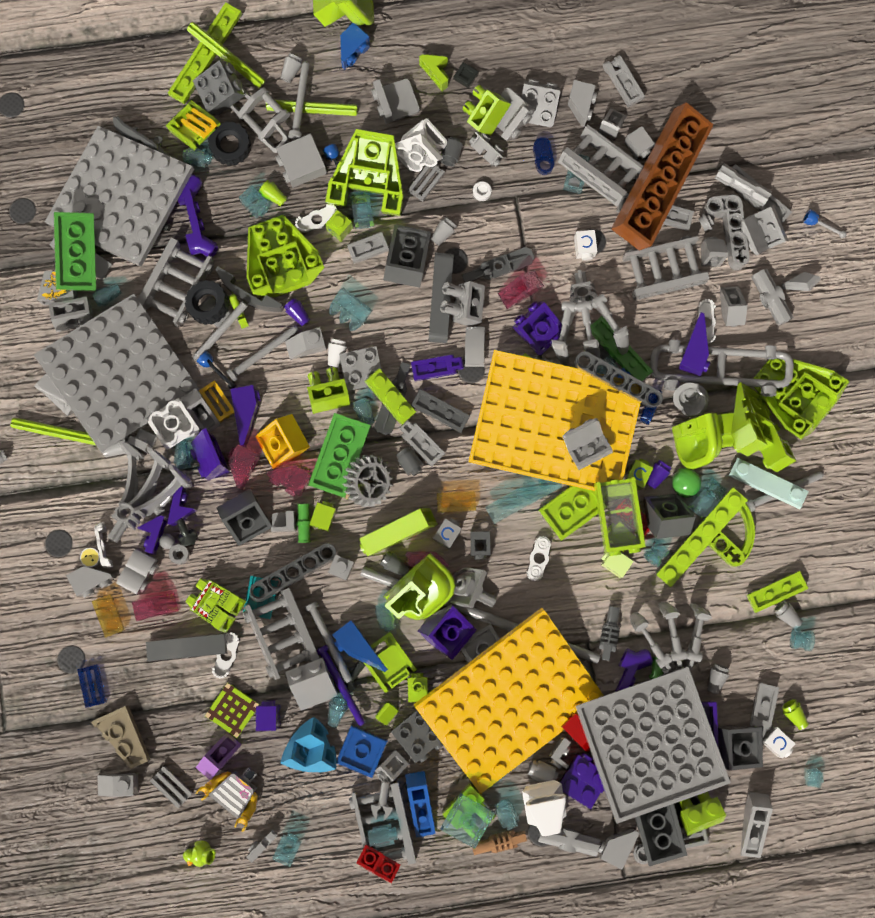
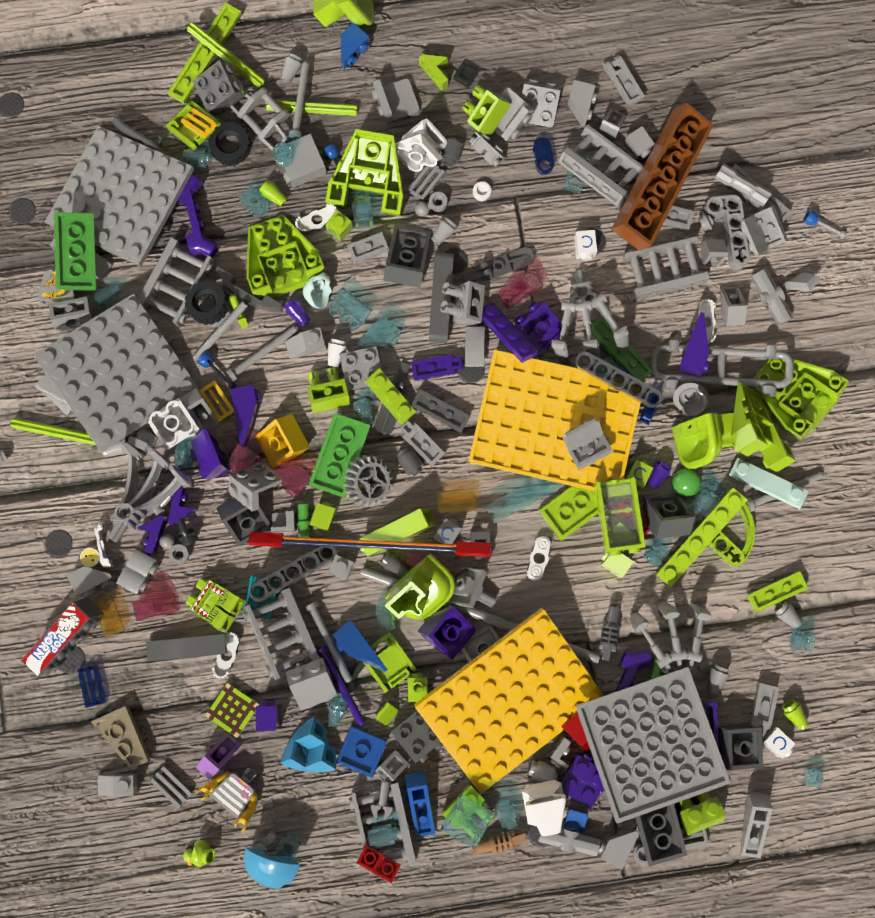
none -> brick [21,598,104,677]
none -> light grey bracket [228,463,283,512]
none -> dark azure brick [244,847,300,889]
none -> piece [248,532,492,557]
none -> clear light blue wheel [273,142,293,167]
none -> light aqua hair [303,272,332,309]
none -> clear light blue slope [357,315,400,349]
none -> light grey plate [415,192,448,217]
none -> dark purple plate [482,302,538,363]
none -> blue slope [563,808,589,833]

